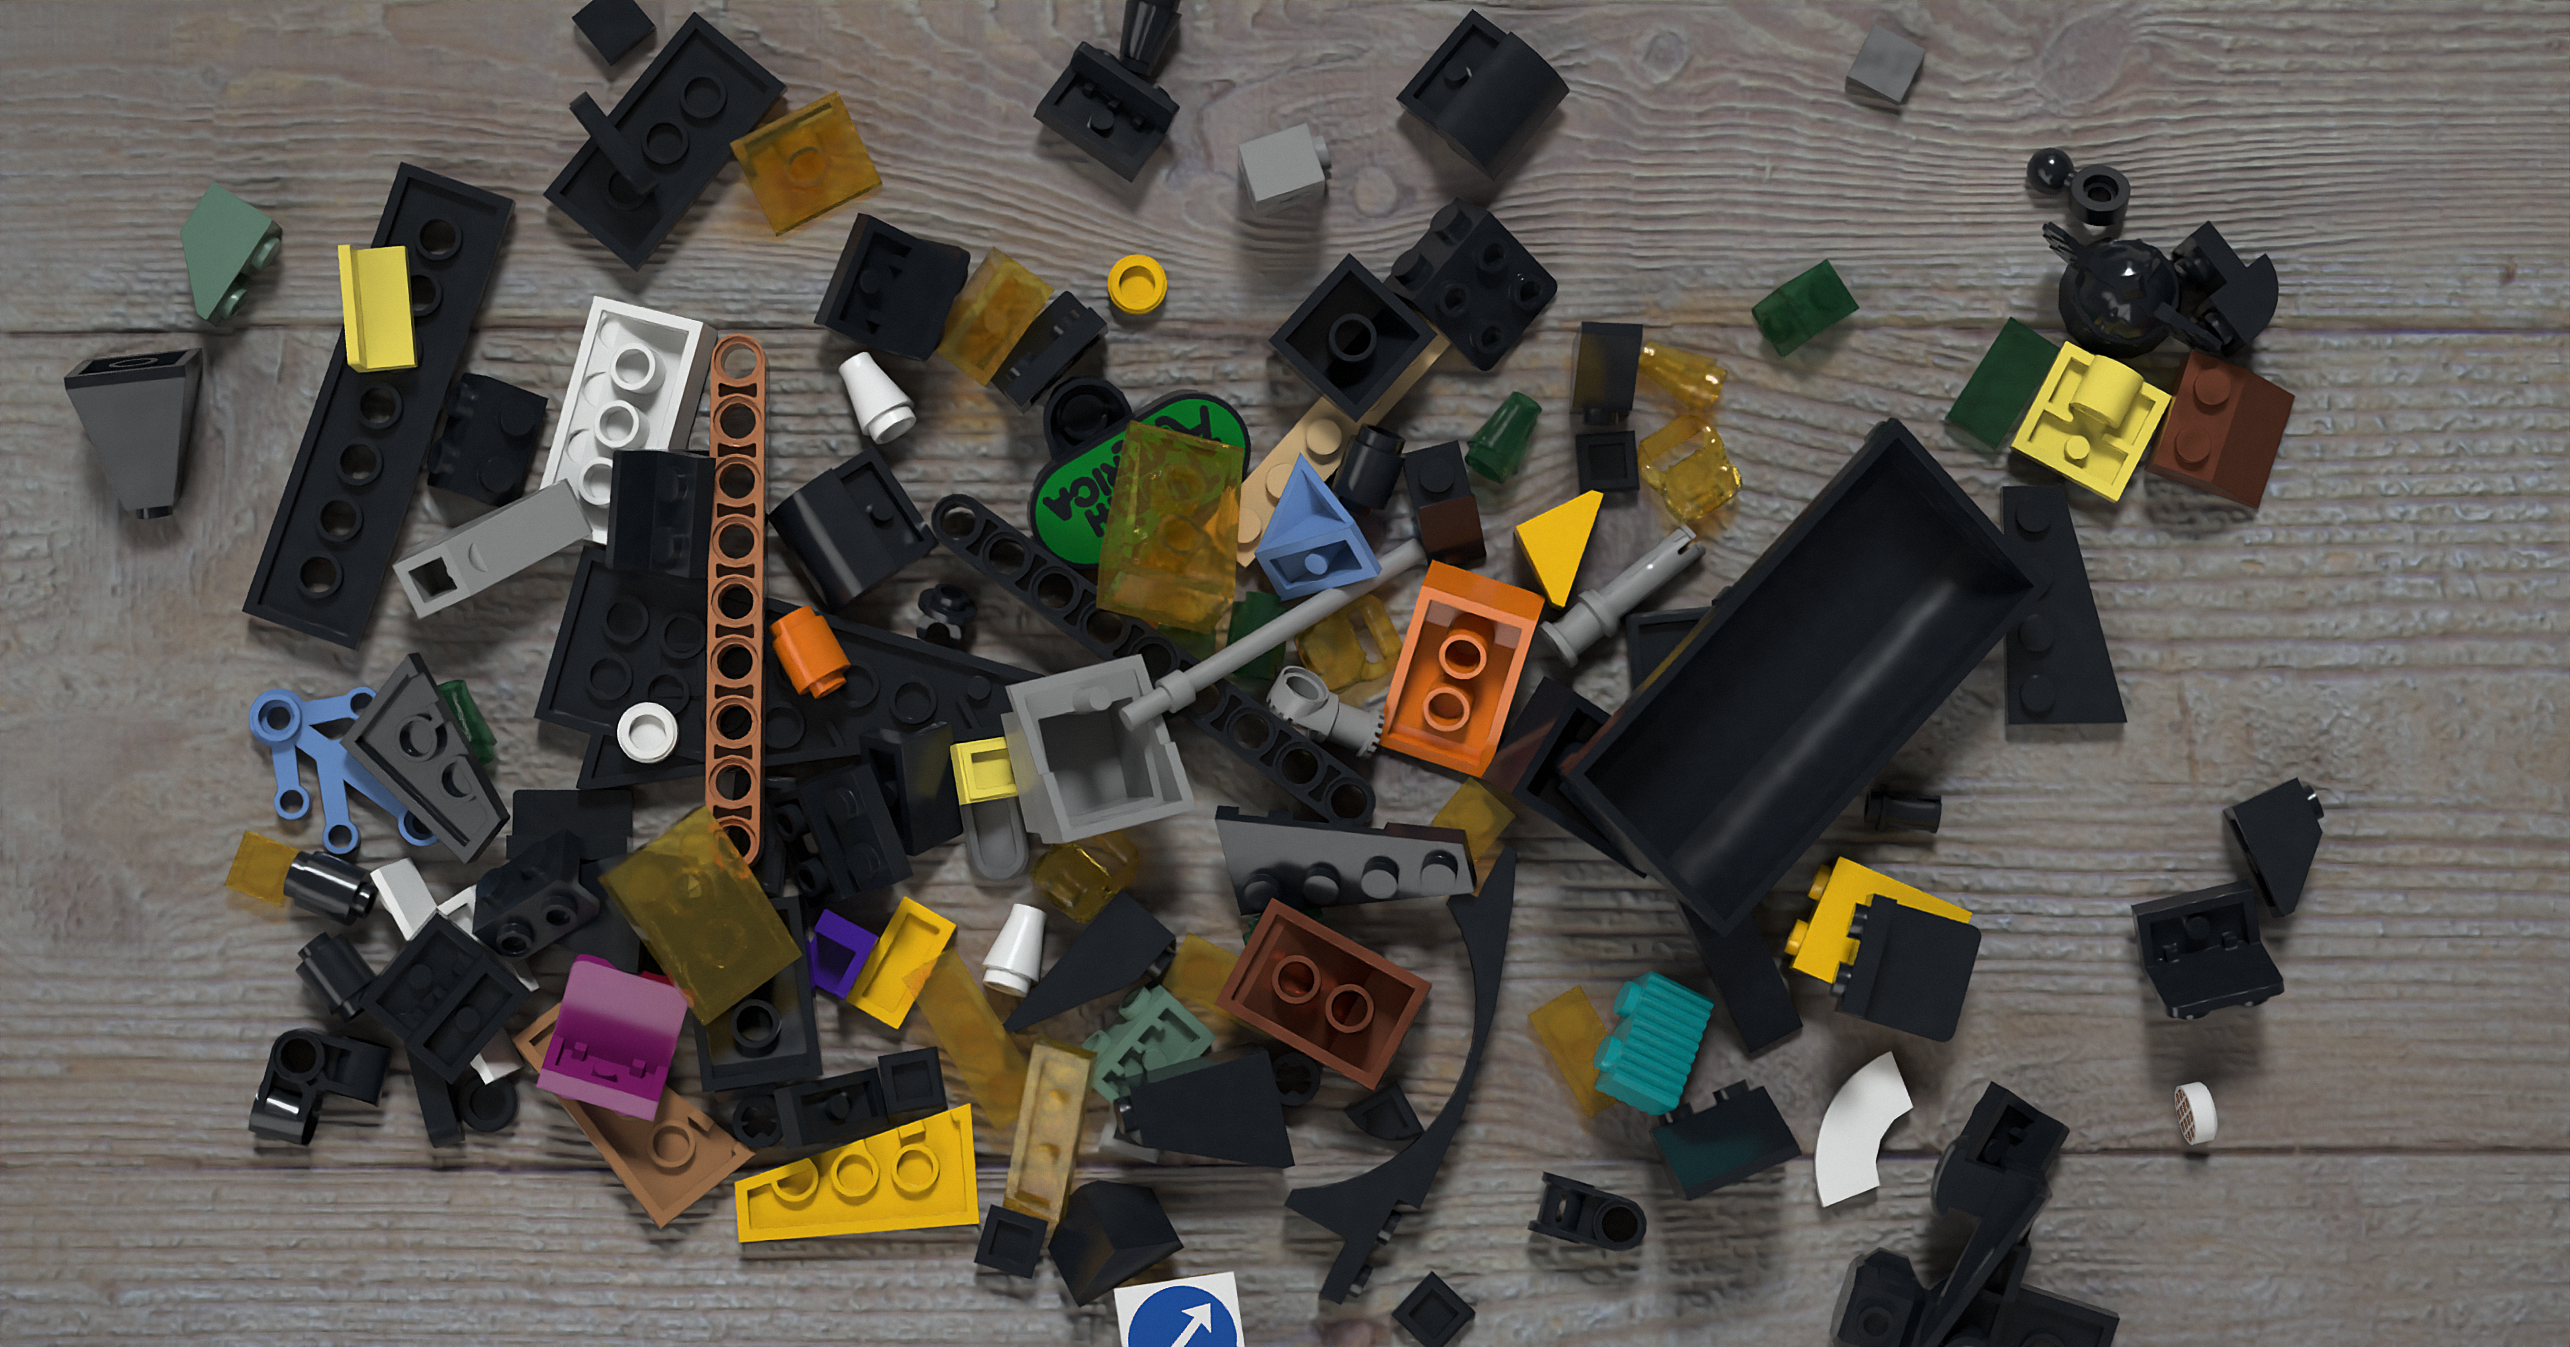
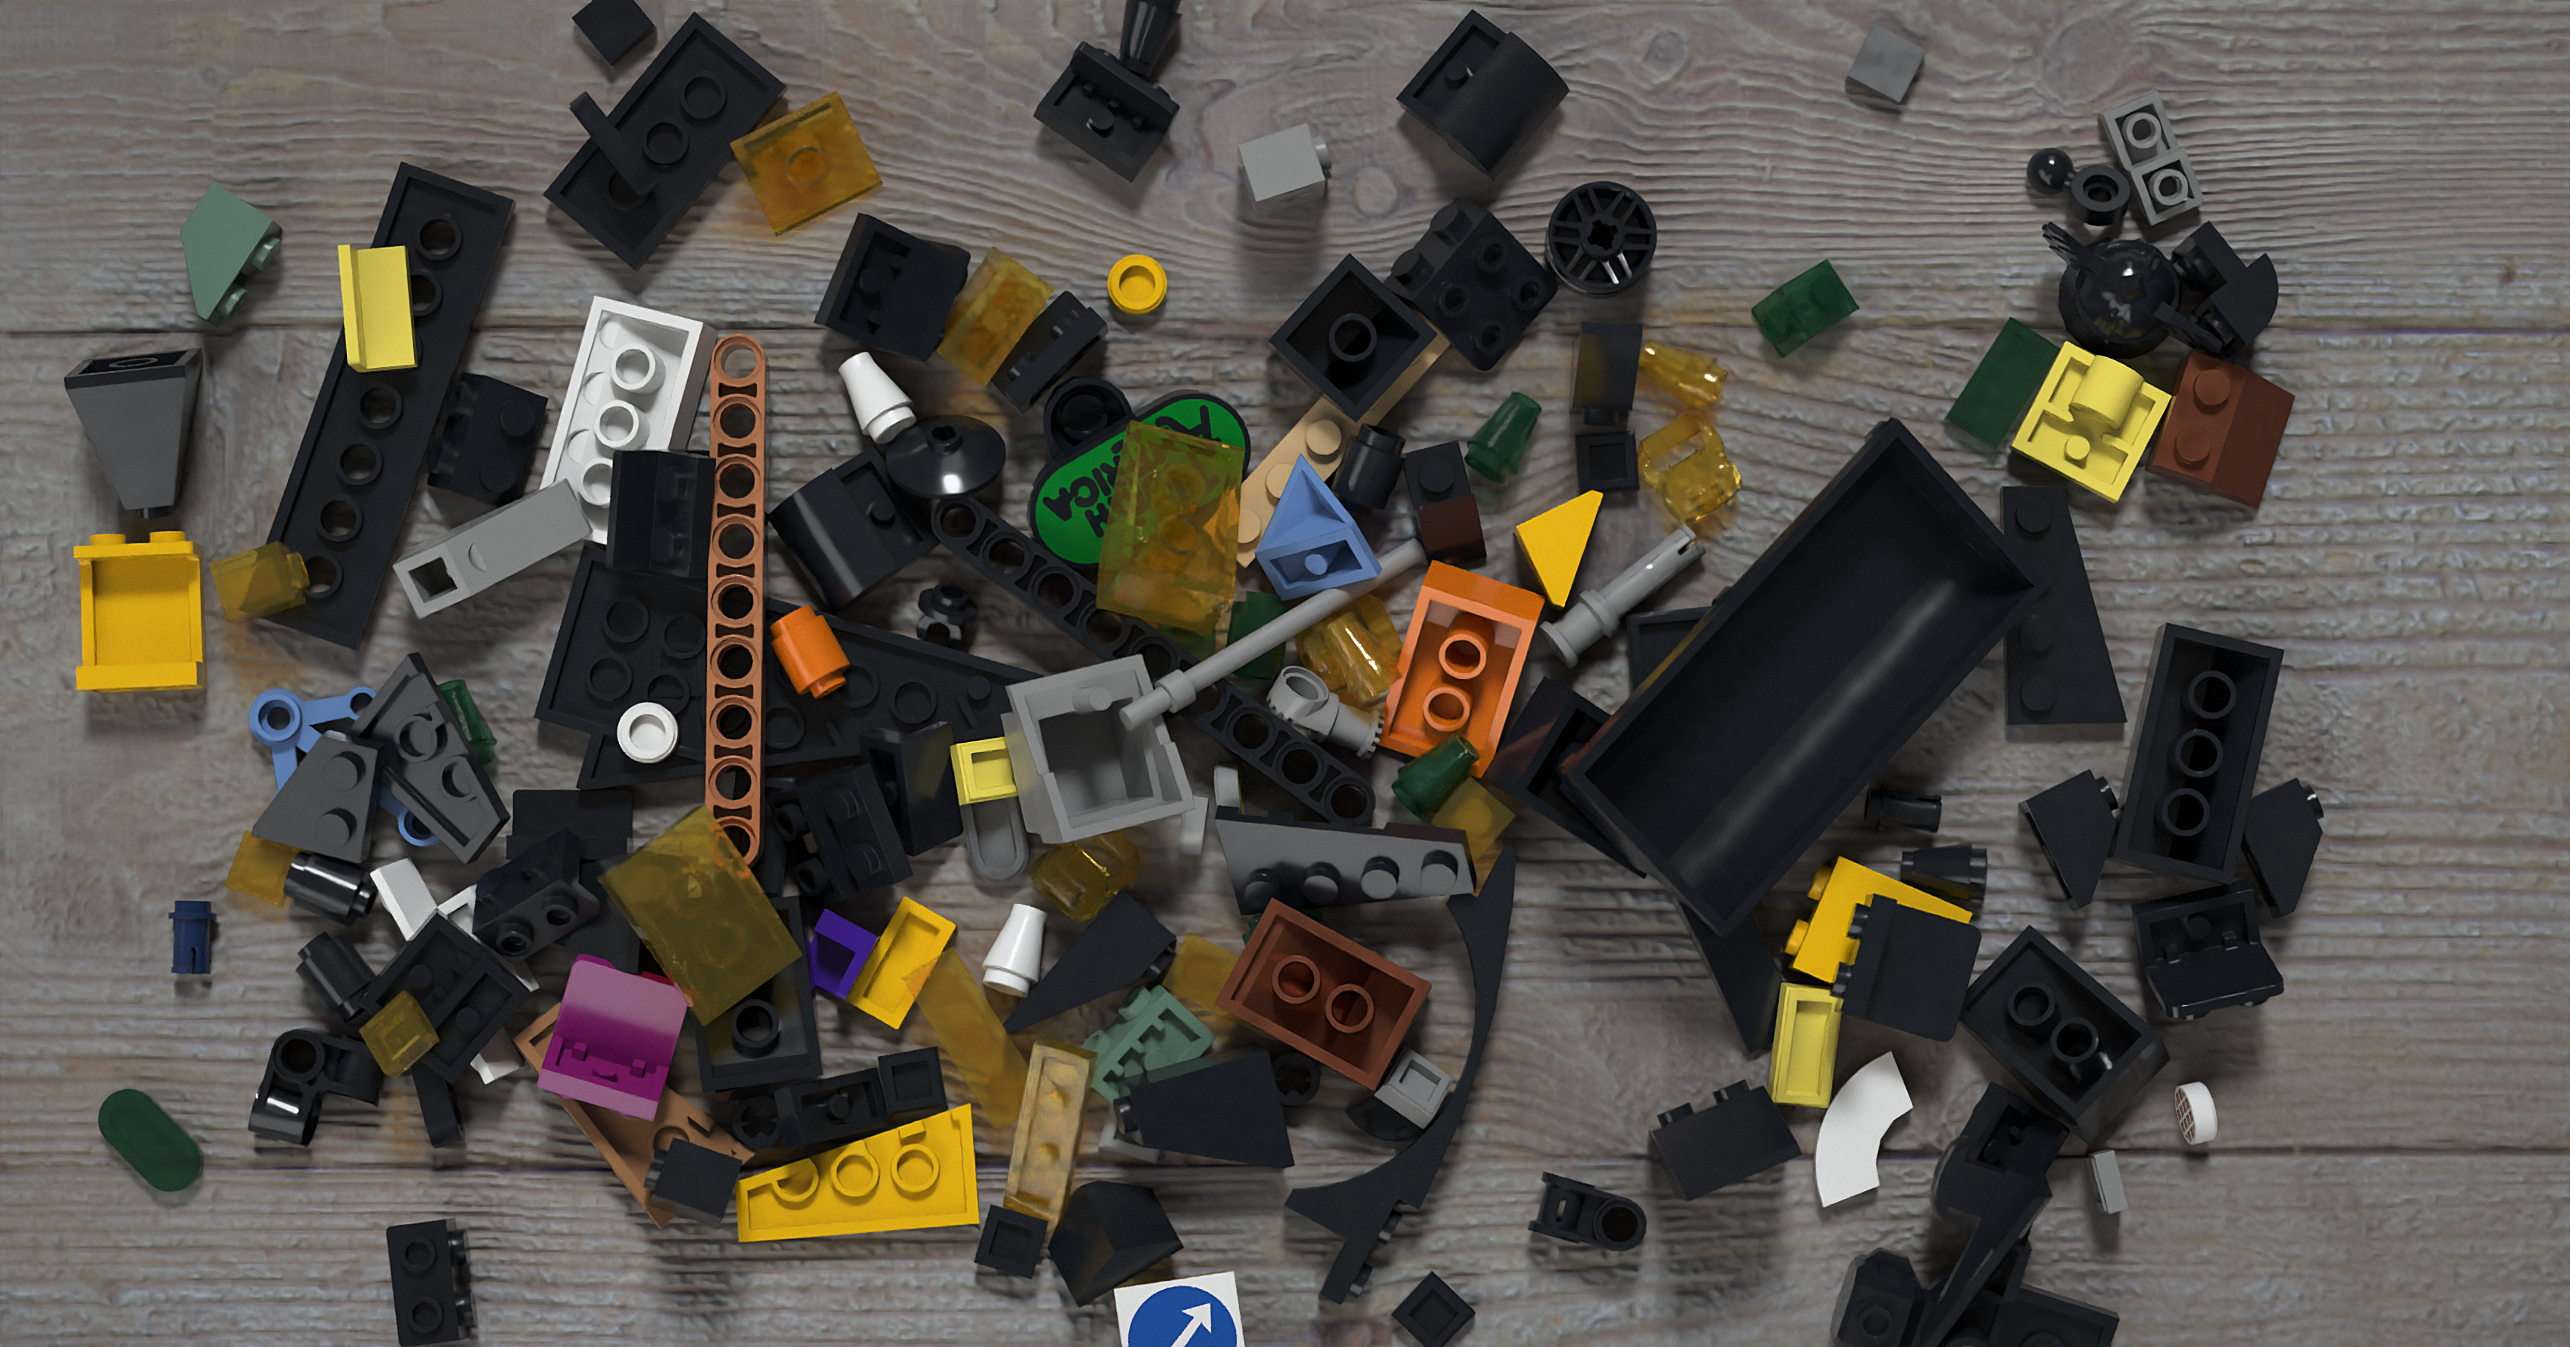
black tile [458,1074,521,1133] -> none
clear yellow plate [1527,984,1619,1118] -> none
teal brick [1593,971,1714,1117] -> none
none -> yellow panel [73,531,207,694]
none -> clear green tile [98,1089,204,1192]
none -> dark blue pin [168,901,217,974]
none -> clear yellow brick [209,541,310,625]
none -> black wing [251,730,386,863]
none -> clear yellow tile [359,991,440,1079]
none -> black bracket [386,1218,477,1347]
none -> black brick [643,1137,743,1228]
none -> black dish [886,415,1006,500]
none -> light grey tile [1178,793,1209,856]
none -> light grey tile [1214,760,1245,815]
none -> clear yellow cone [1321,611,1403,704]
none -> light grey tile [1374,1045,1454,1129]
none -> clear green cone [1391,732,1480,819]
none -> black wheel [1544,181,1657,299]
none -> light yellow tile [1767,982,1841,1108]
none -> black cone [1901,842,1988,902]
none -> black slope [1958,925,2171,1145]
none -> black slope [2018,769,2119,910]
none -> light grey tile [2084,1149,2129,1214]
none -> light grey slope [2098,90,2205,226]
none -> black slope [2105,622,2285,885]

